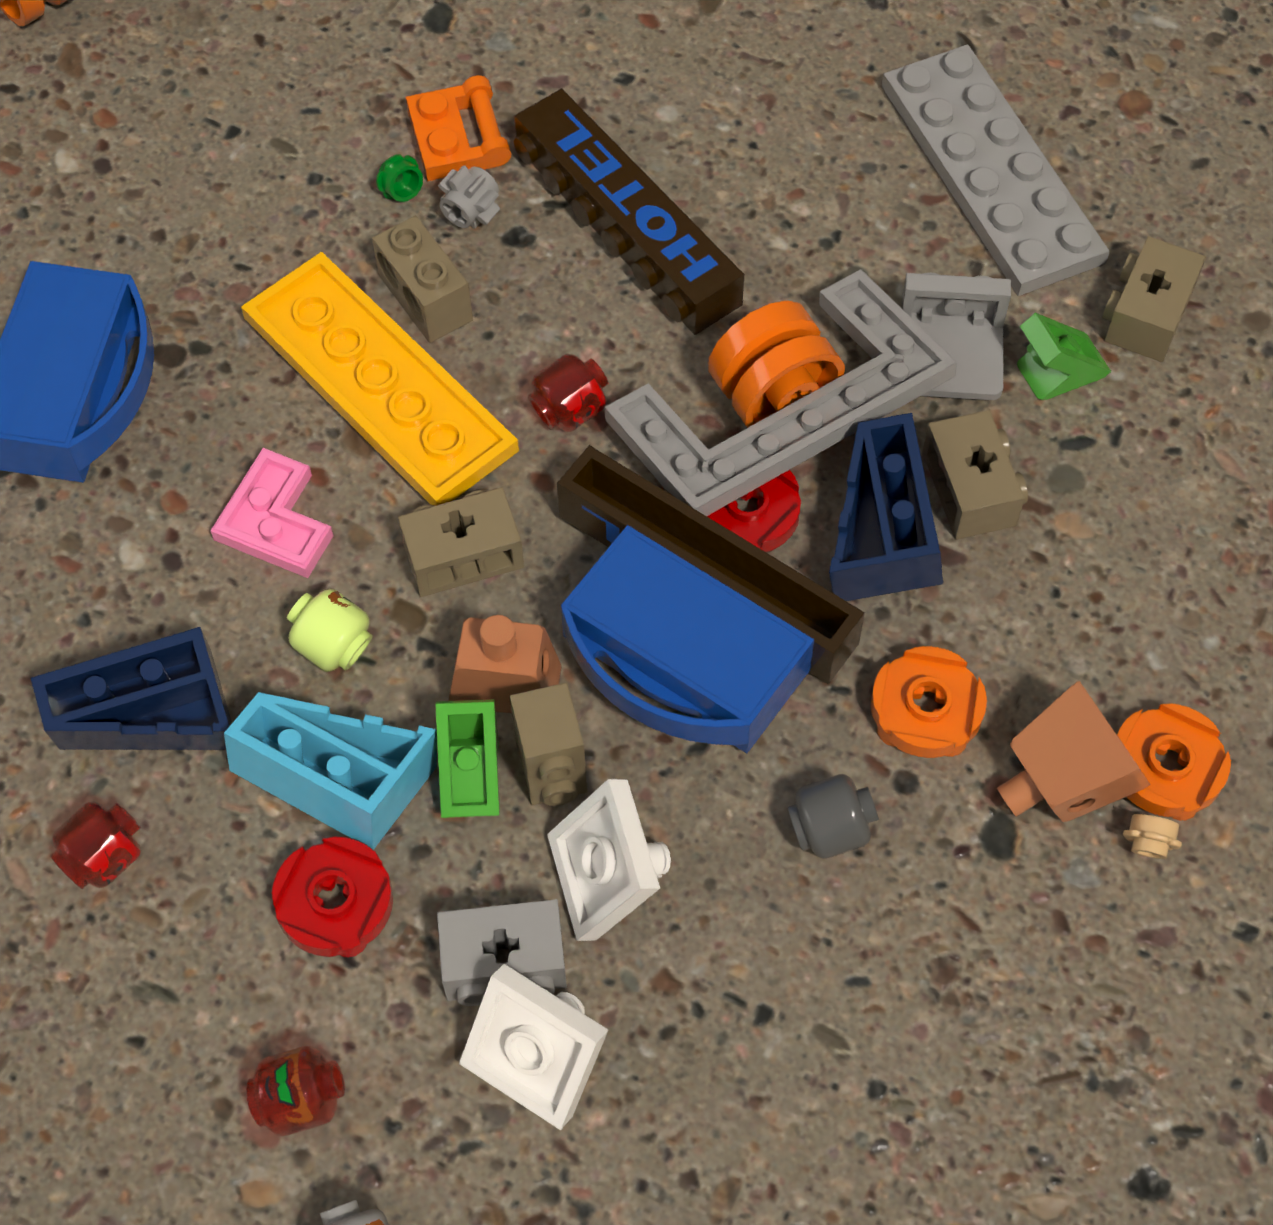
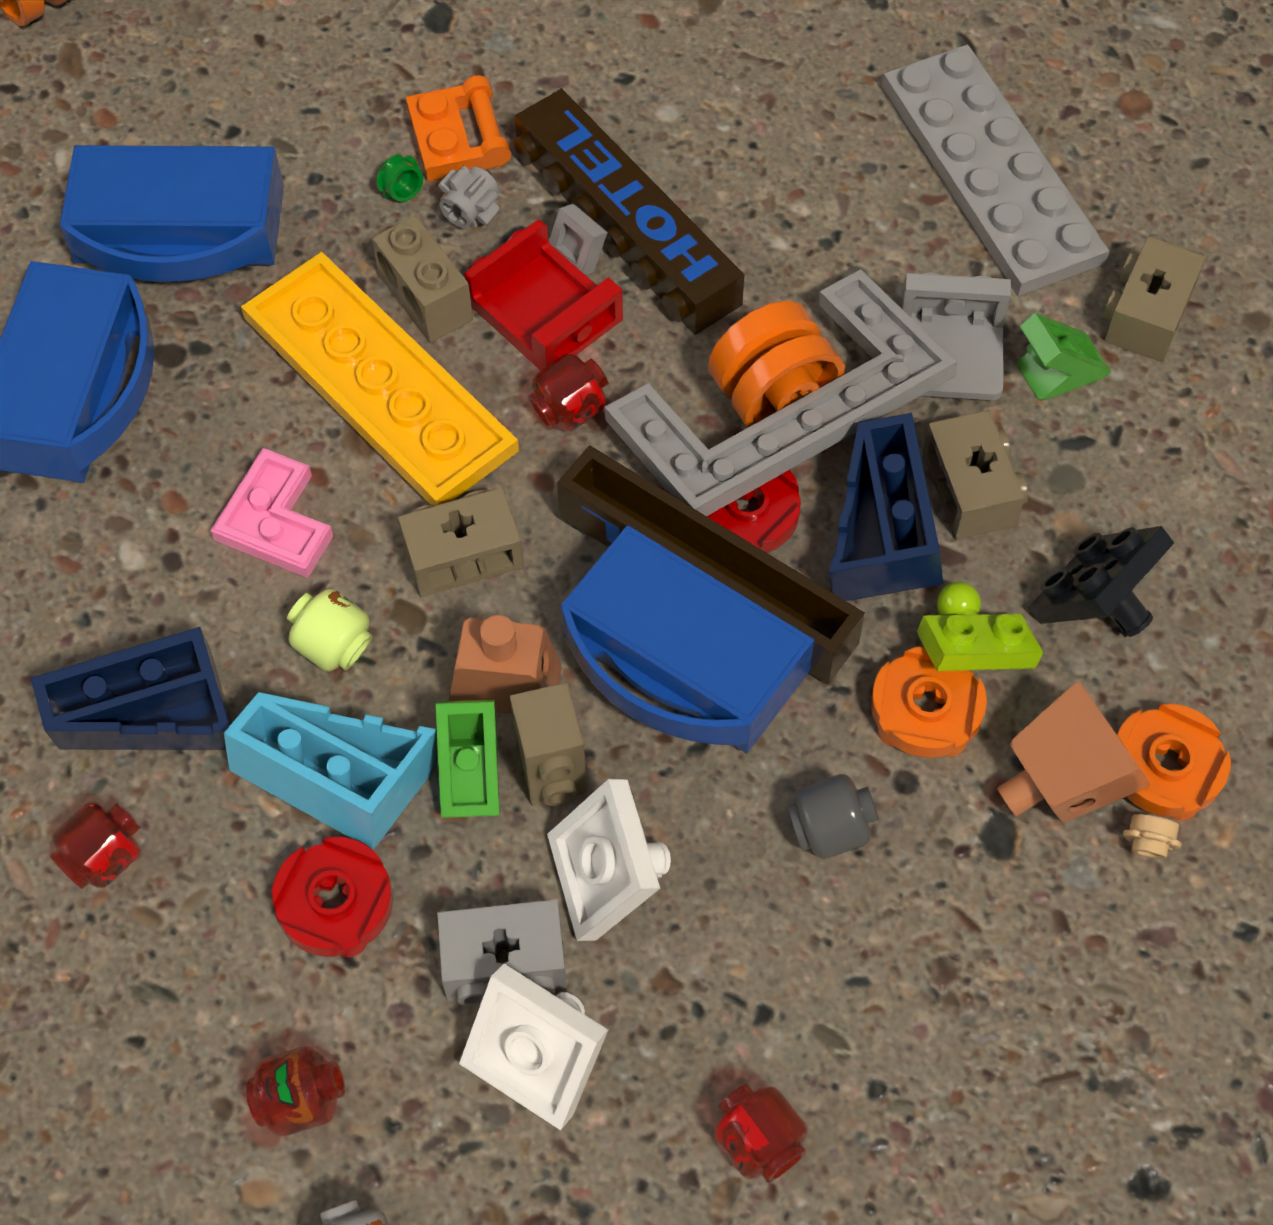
none -> blue piece [60,145,284,282]
none -> red panel [464,219,623,377]
none -> light grey plate [549,204,608,275]
none -> clear red head [714,1084,808,1183]
none -> lime plate [916,582,1044,671]
none -> black plate [1028,526,1174,637]

